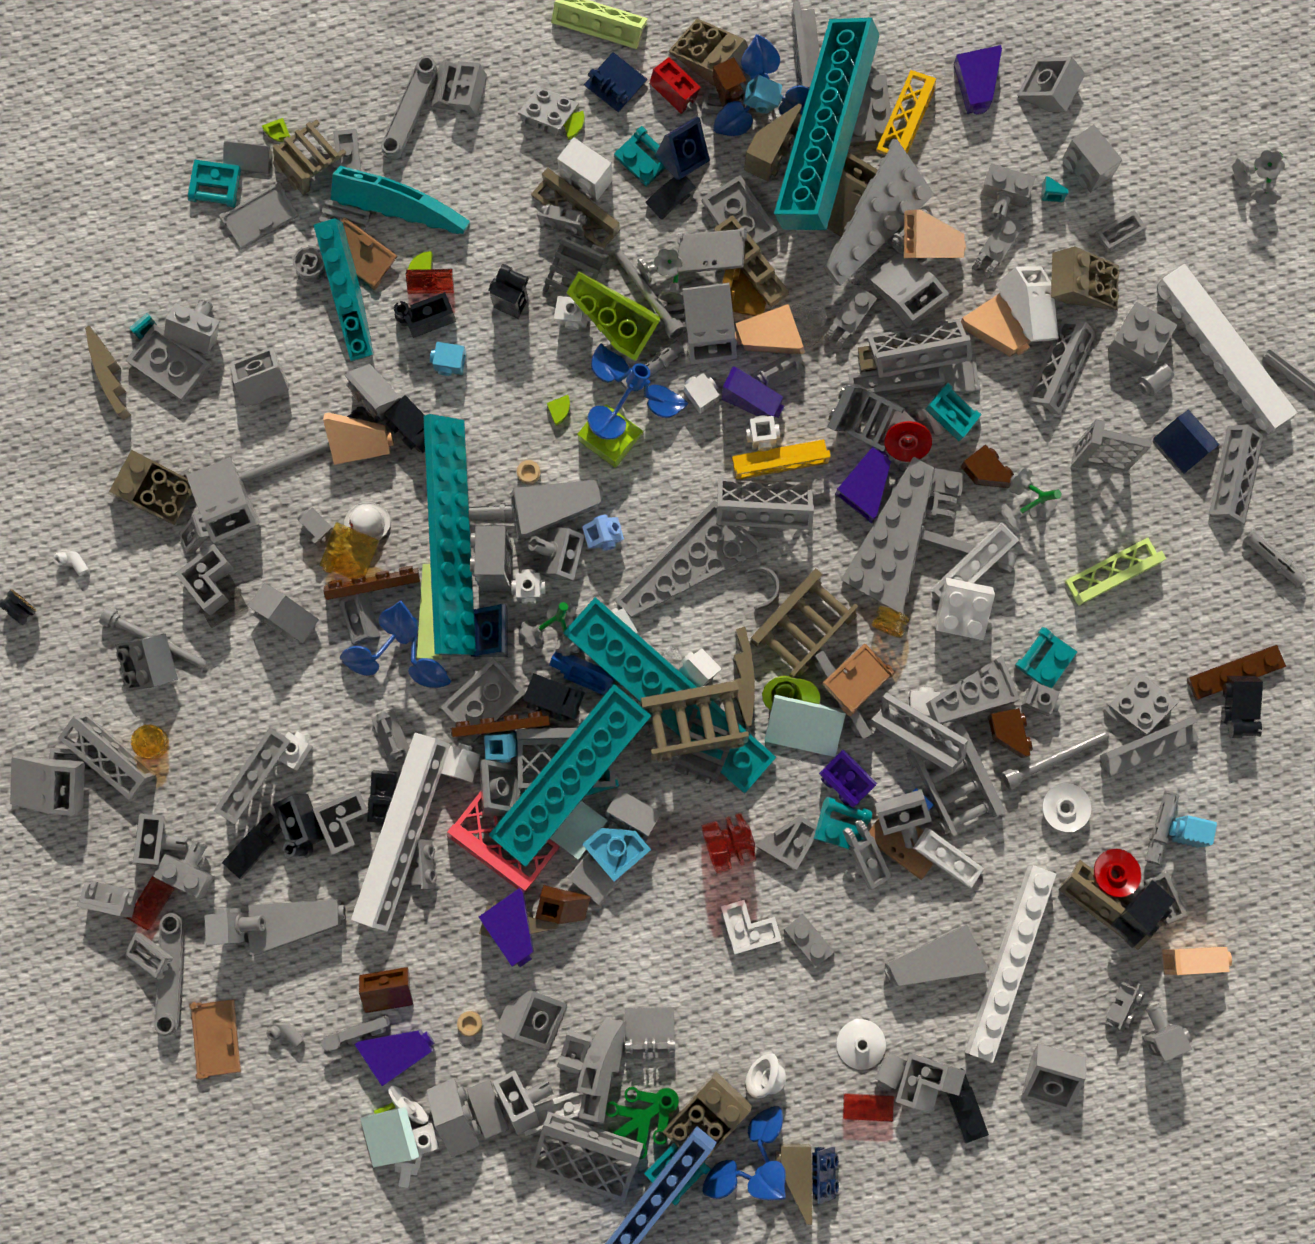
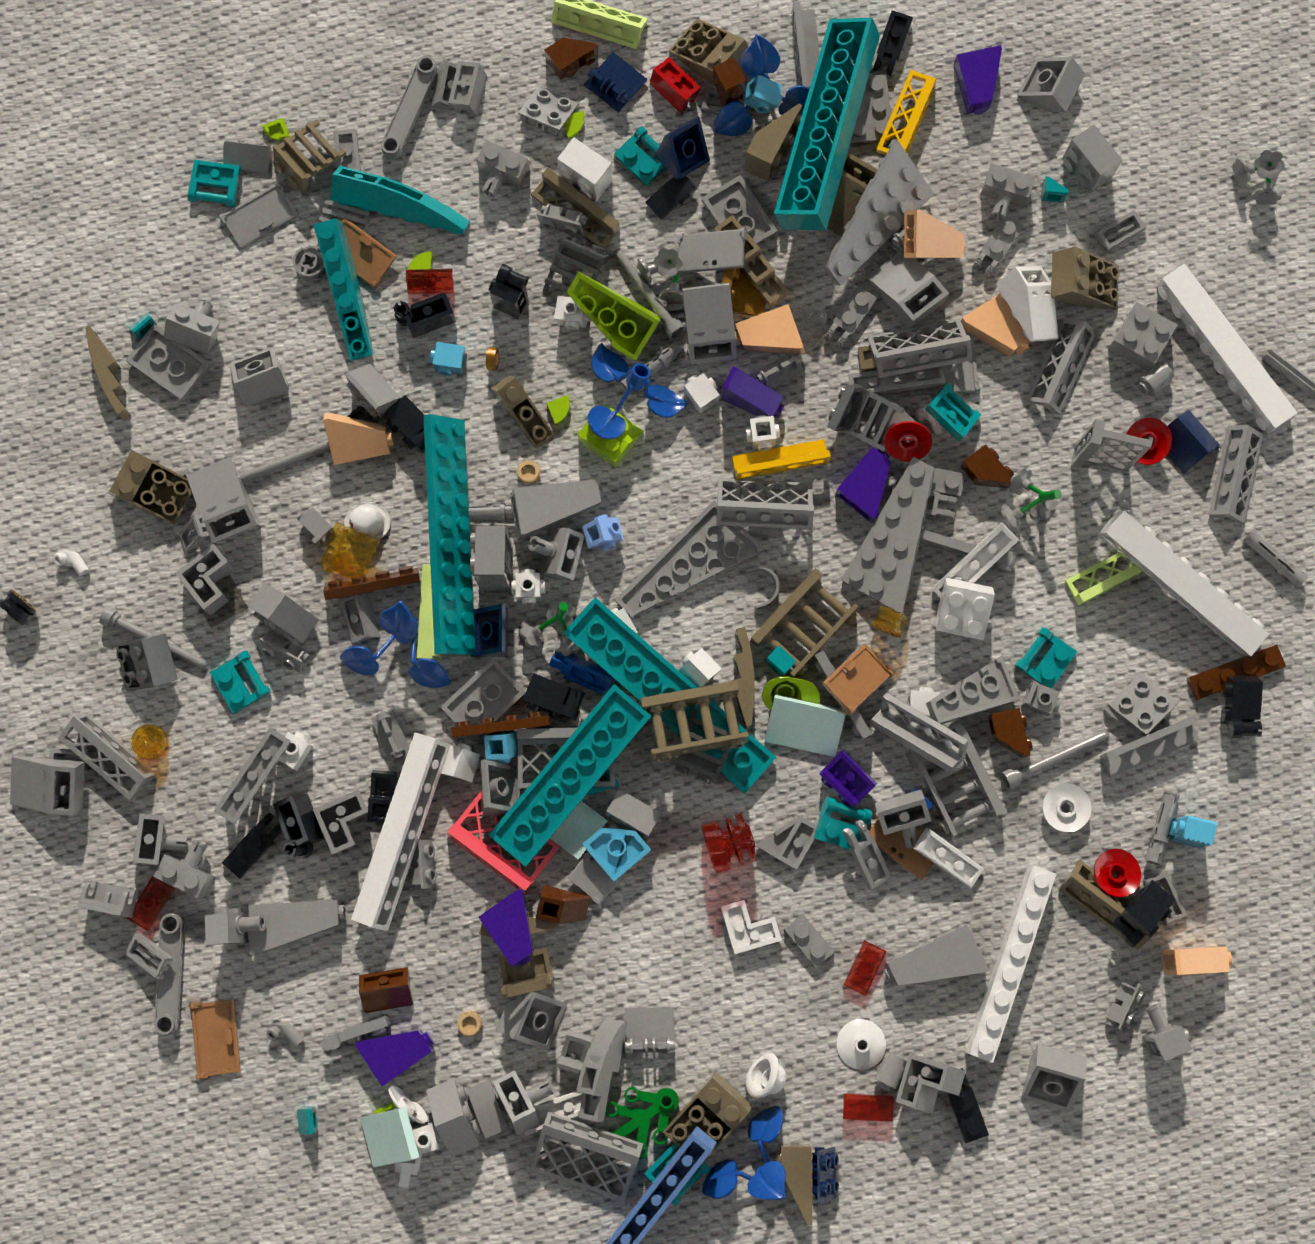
none -> teal plate [209,651,271,714]
none -> light grey hinge [259,632,310,673]
none -> teal slope [297,1107,318,1135]
none -> light grey brick [476,140,530,197]
none -> pearl gold tile [486,347,500,371]
none -> dark tan slope [491,375,554,449]
none -> dark tan plate [498,947,554,998]
none -> reddish brown slope [544,37,598,80]
none -> teal slope [765,646,796,676]
none -> clear red plate [843,940,887,996]
none -> black hinge [873,10,913,76]
none -> white brick [1099,510,1269,656]
none -> red dish [1126,417,1172,465]

